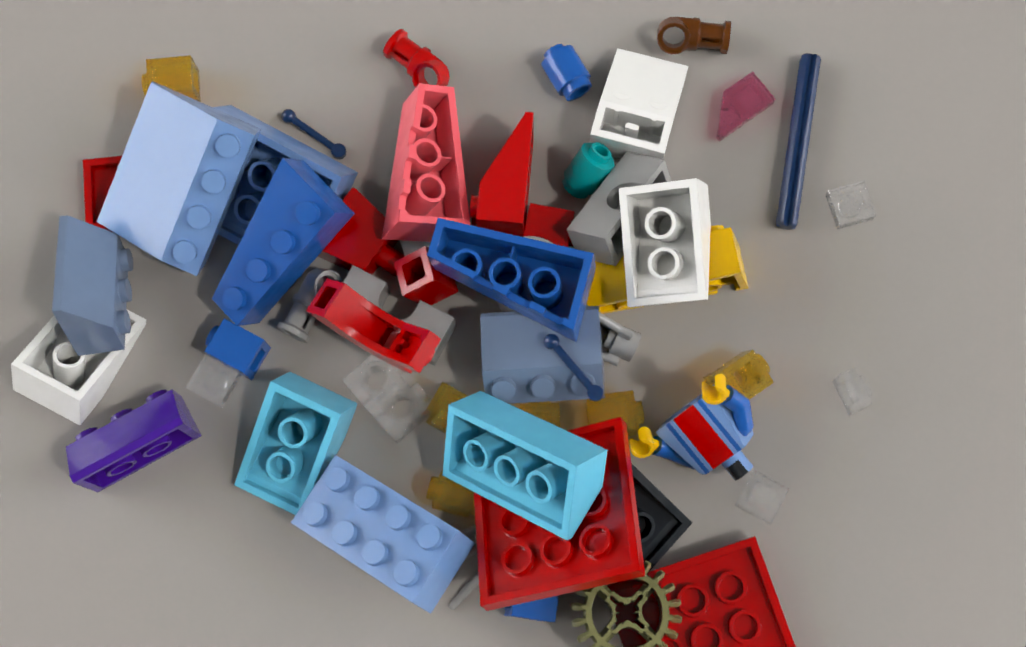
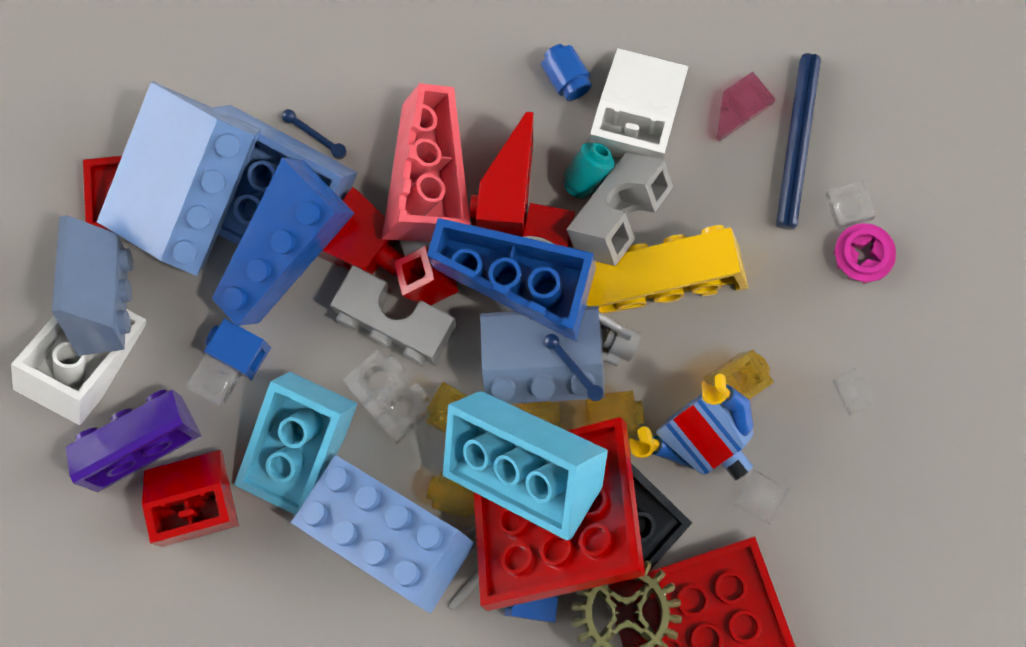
clear yellow brick [141,55,201,102] -> none
light grey connector [277,268,343,343] -> none
red arch [306,278,441,374] -> none
red connector [383,29,450,88] -> none
white slope [619,178,711,308] -> none
reddish brown connector [657,17,731,55] -> none
none -> red slope [142,450,239,547]
none -> dark pink gear [833,223,896,284]

